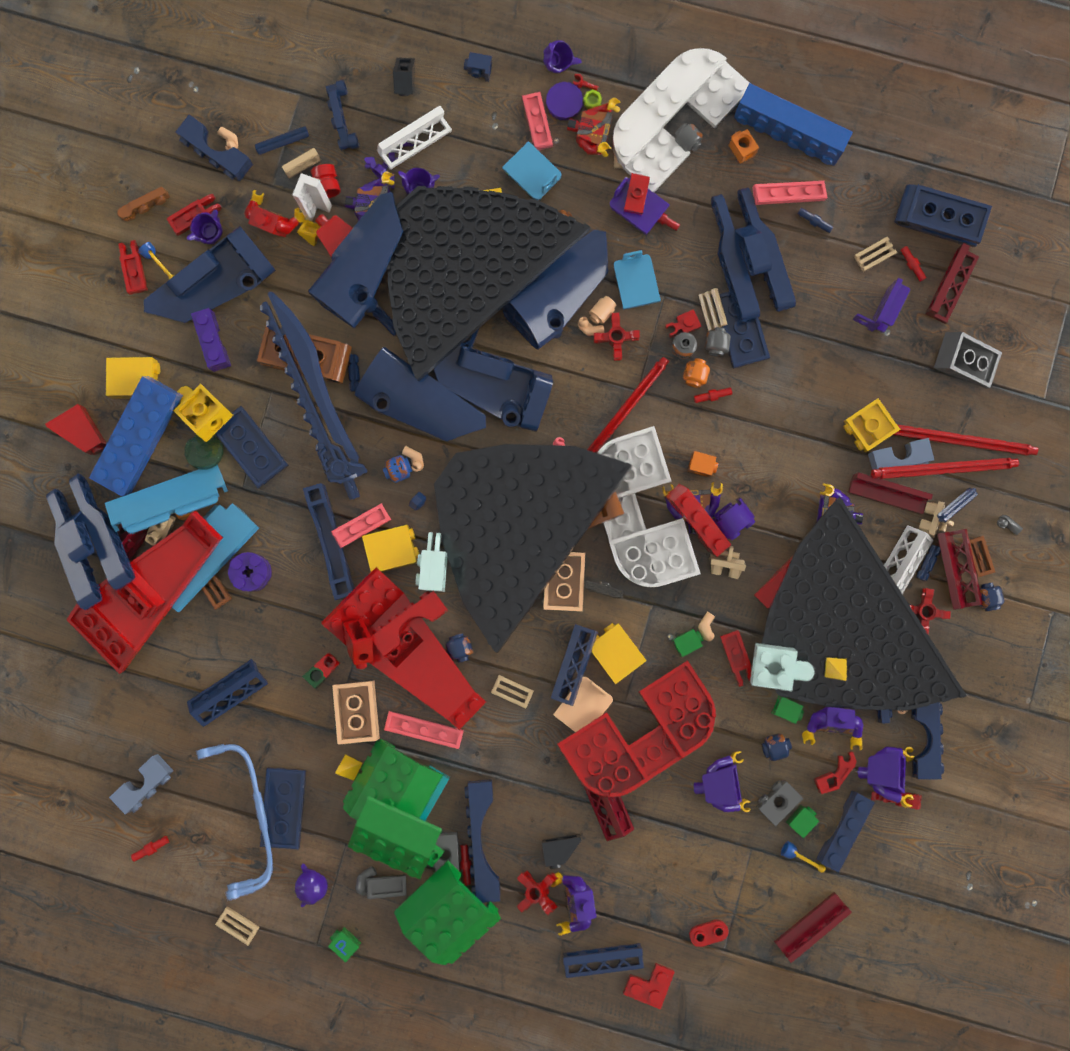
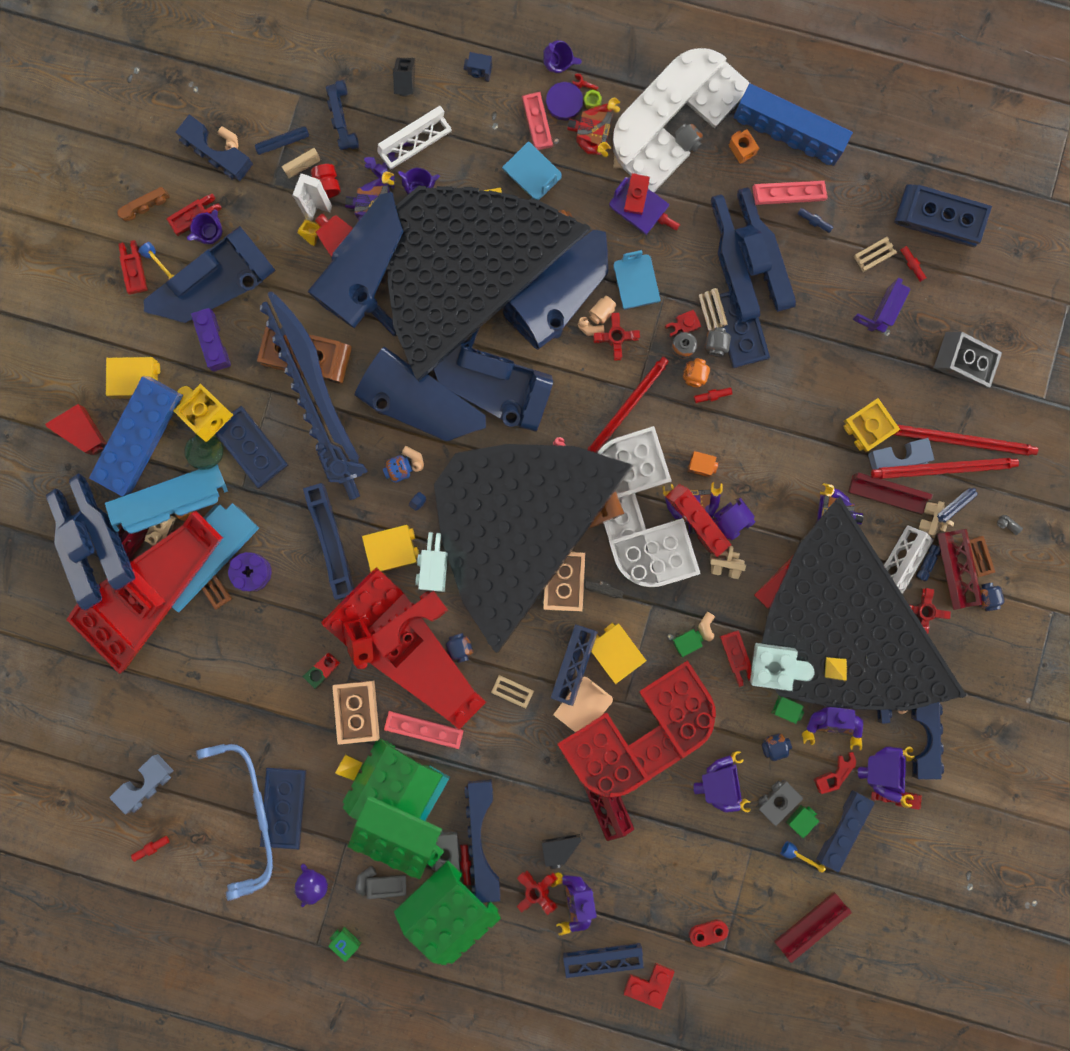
dark blue fence [187,659,268,727] -> none
tan tile [215,906,260,945] -> none
red torso [244,190,305,237] -> none
coral tile [331,503,391,548] -> none
dark blue axle [348,354,360,392] -> none
dark red fence [925,243,979,324] -> none

